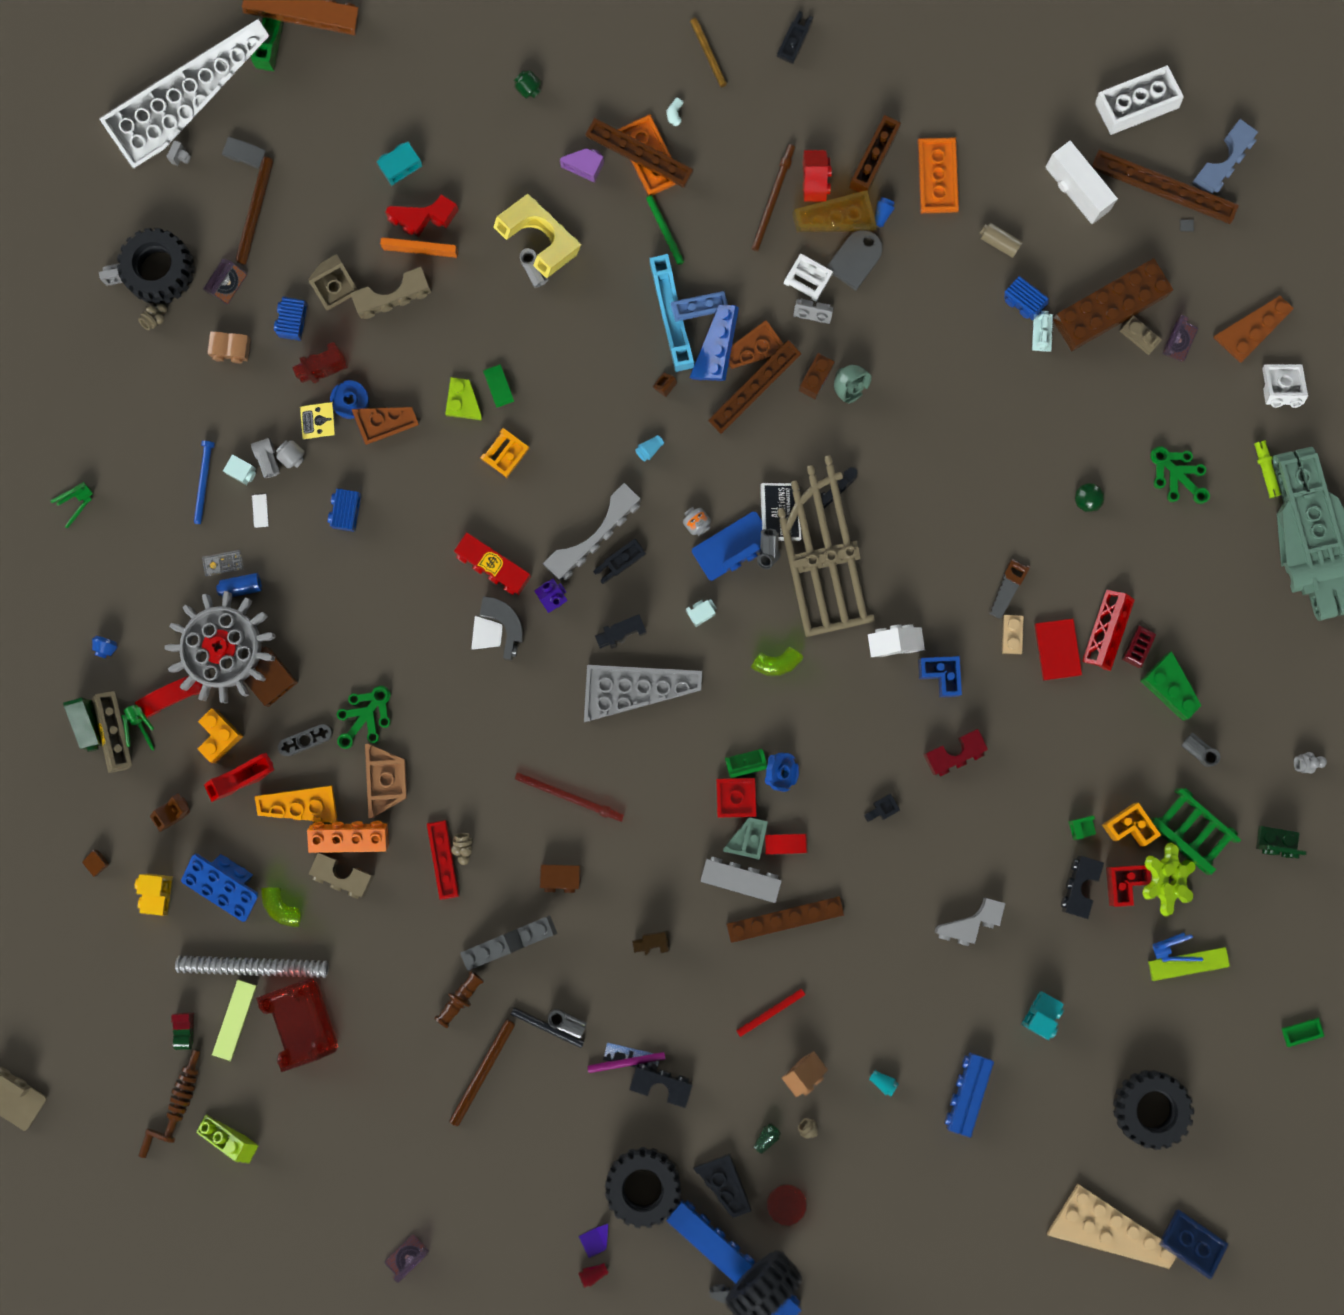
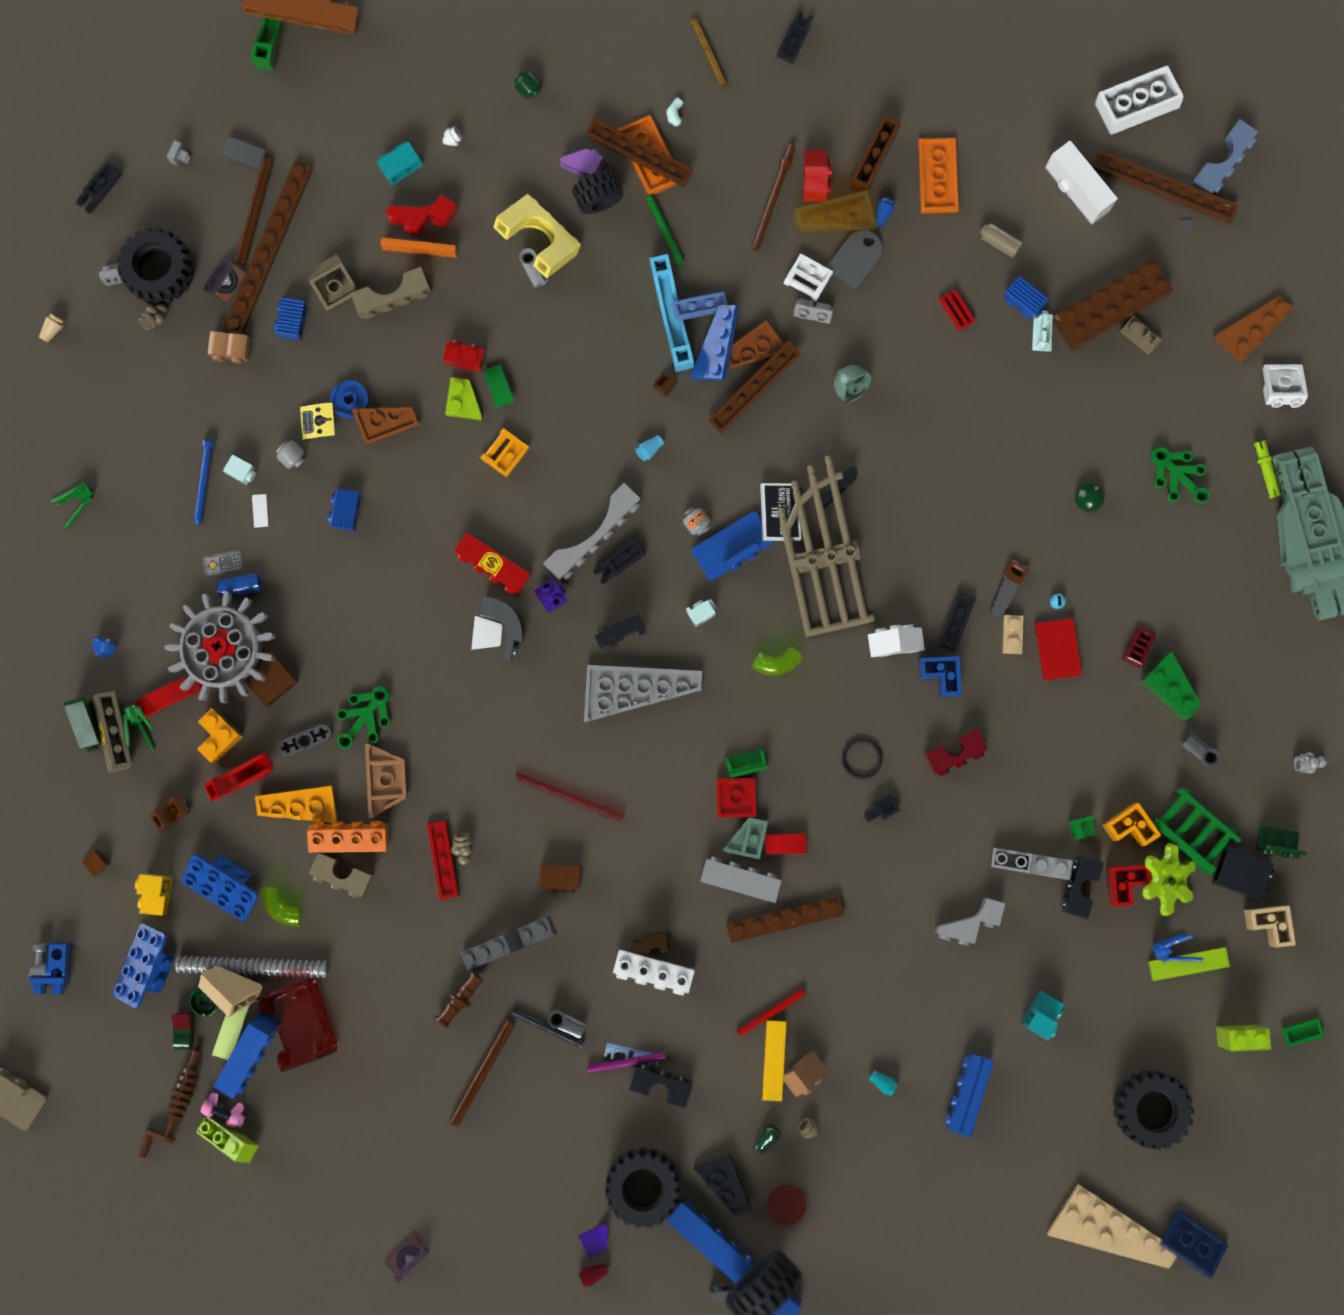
white wedge [100,19,269,168] -> none
light grey piece [251,438,280,478] -> none
clear red hips [292,342,348,383] -> none
dark grey piece [757,528,781,570] -> none
blue plate [765,752,799,792] -> none
reddish brown brick [799,353,835,400] -> none
red fence [1082,590,1135,671] -> none
panel [1162,315,1198,362] -> none
none -> blue hips [28,943,72,994]
none -> tan cone [39,313,64,343]
none -> black hinge [76,161,123,214]
none -> blue bracket [113,923,175,1008]
none -> dark green hair [189,988,218,1017]
none -> tan slope [198,965,262,1017]
none -> bright pink piece [201,1093,246,1129]
none -> blue wedge [213,1011,282,1099]
none -> reddish brown plate [222,160,313,335]
none -> red brick [442,340,486,373]
none -> white plate [443,127,462,146]
none -> black tyre [572,170,624,214]
none -> white brick [613,949,695,996]
none -> yellow tile [762,1020,786,1101]
none -> black tyre [841,739,882,779]
none -> black tile [937,591,976,651]
none -> red tile [939,289,975,332]
none -> light grey slope [991,848,1073,880]
none -> medium azure hinge [1050,593,1066,609]
none -> black brick [1212,847,1274,901]
none -> lime brick [1216,1025,1271,1051]
none -> tan brick [1244,905,1296,948]

